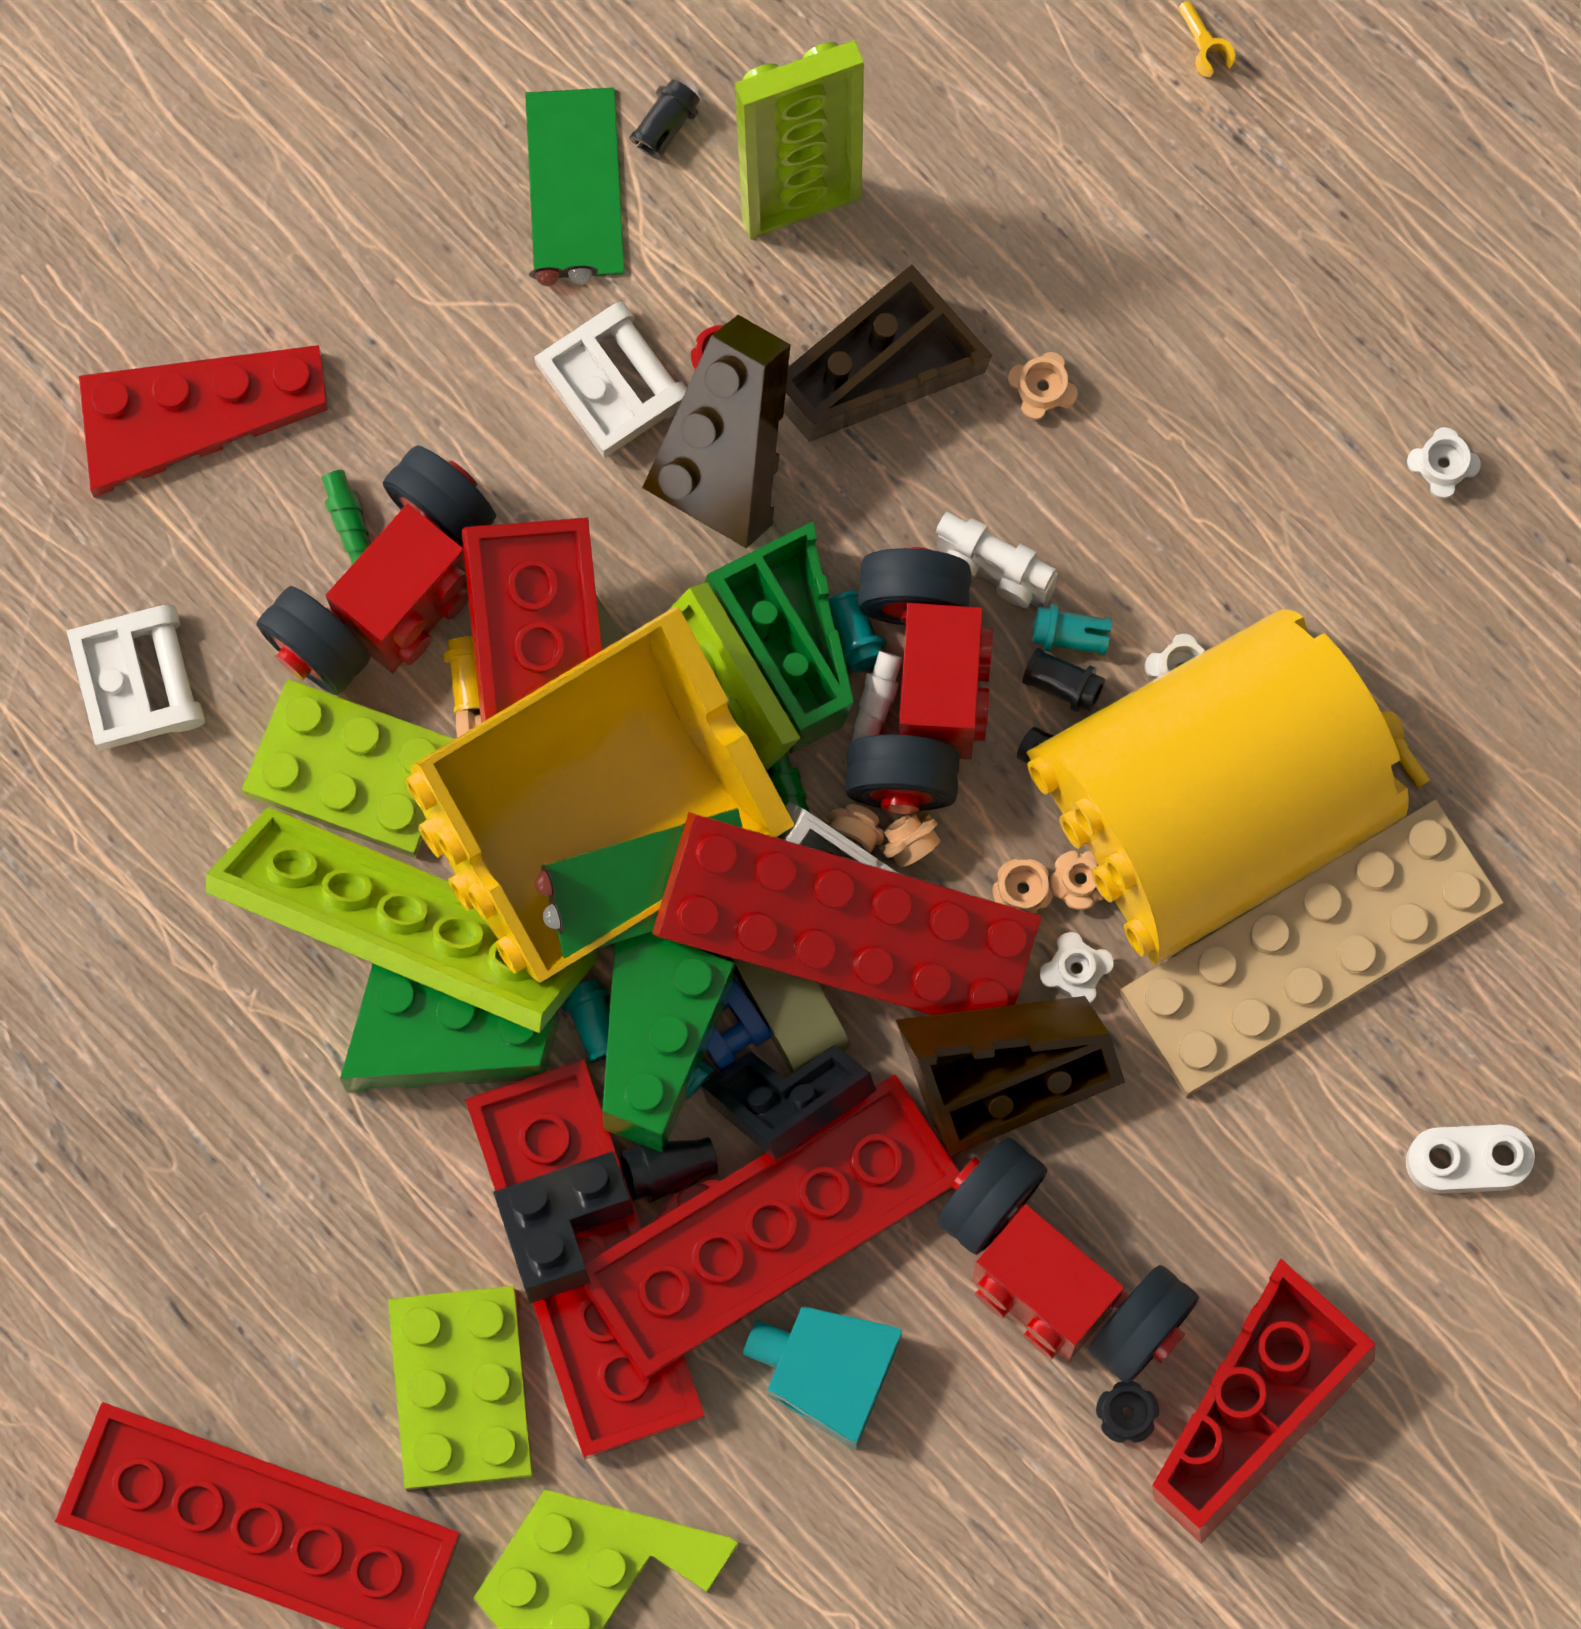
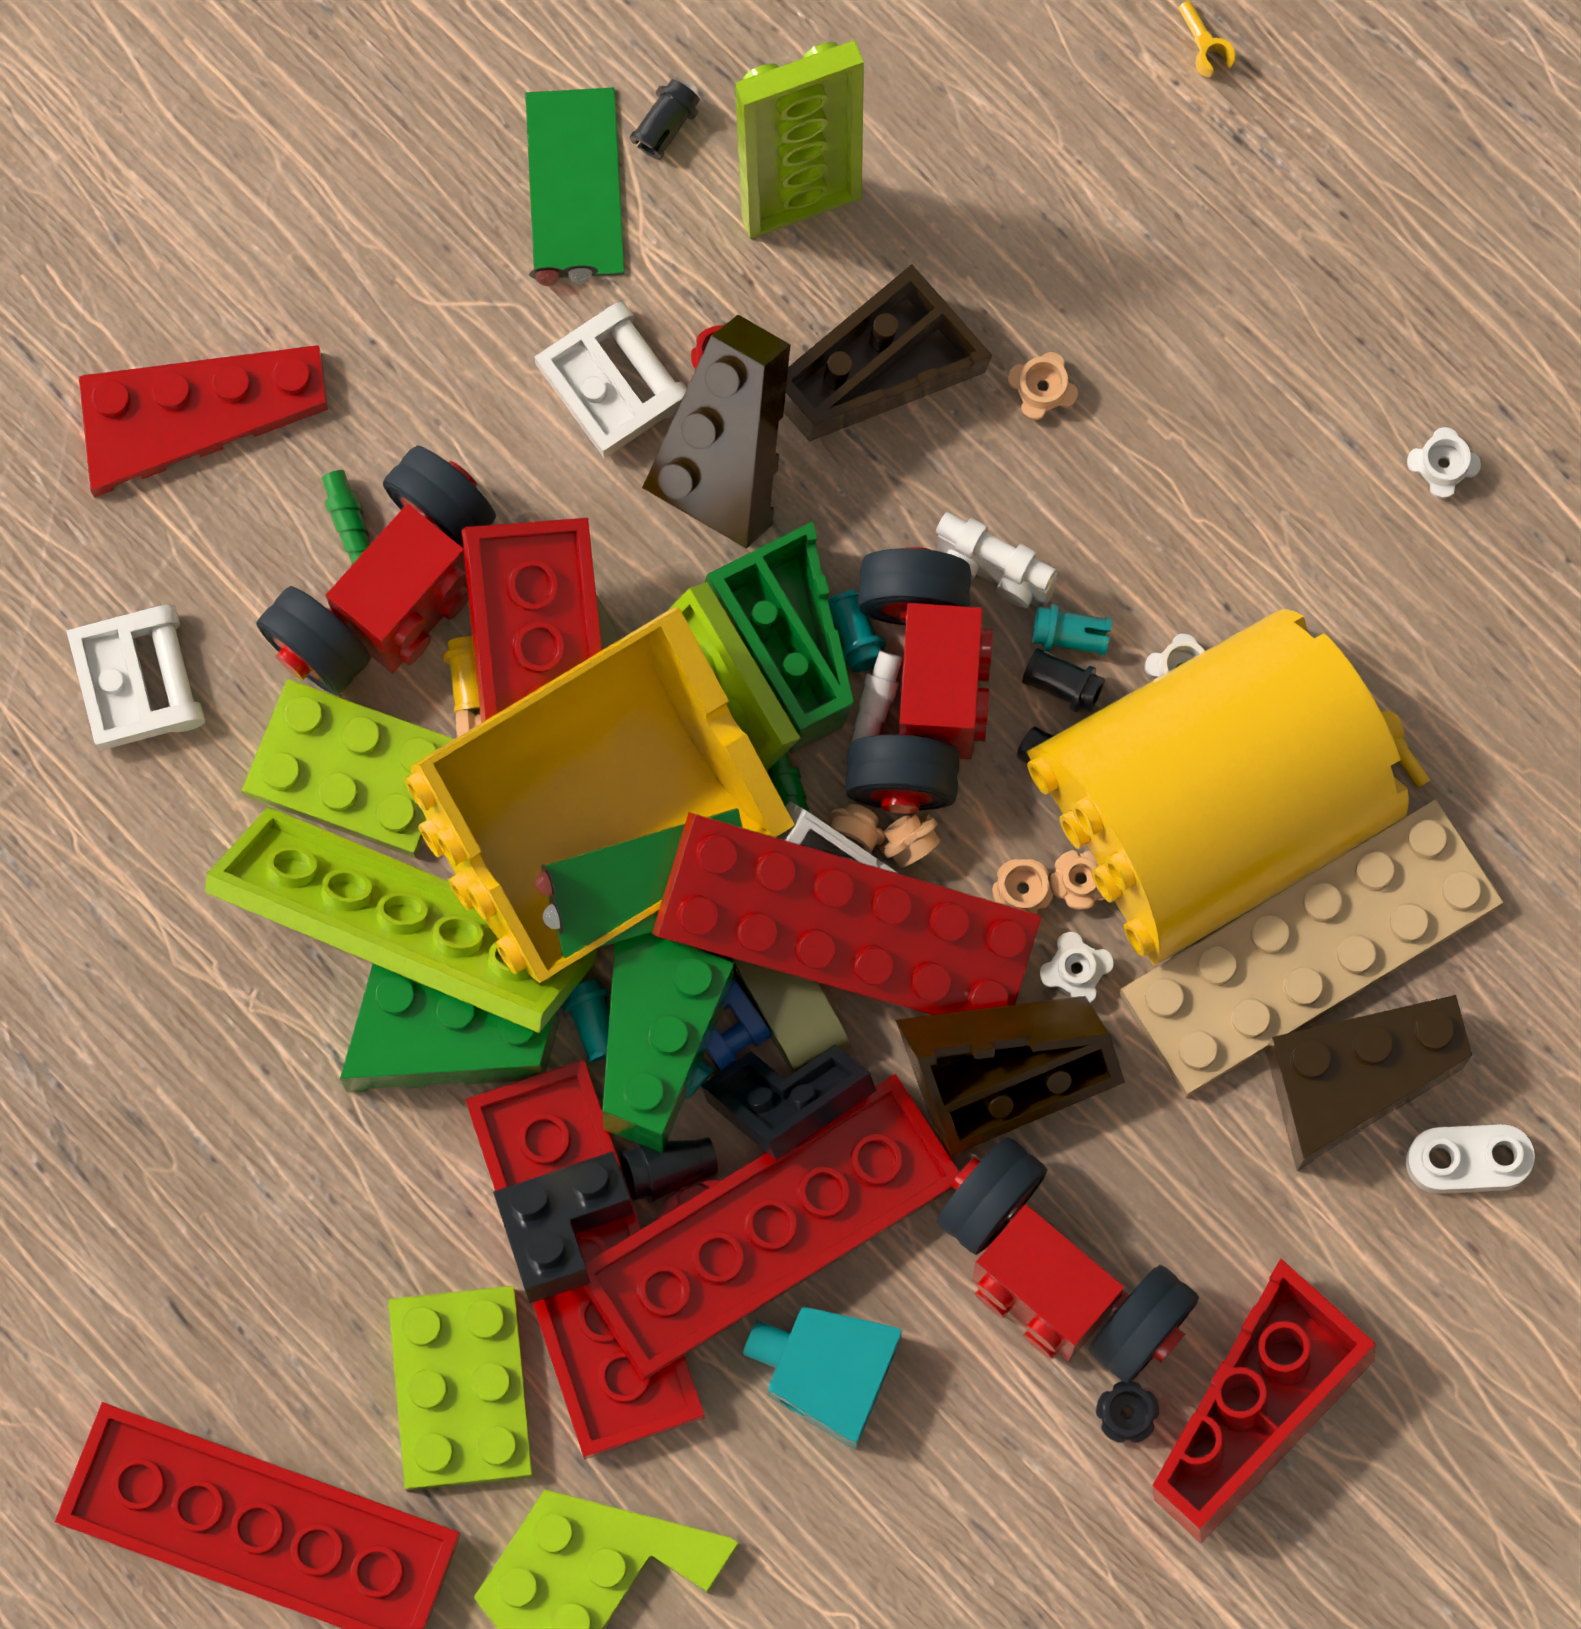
none -> dark brown wedge [1266,995,1472,1171]

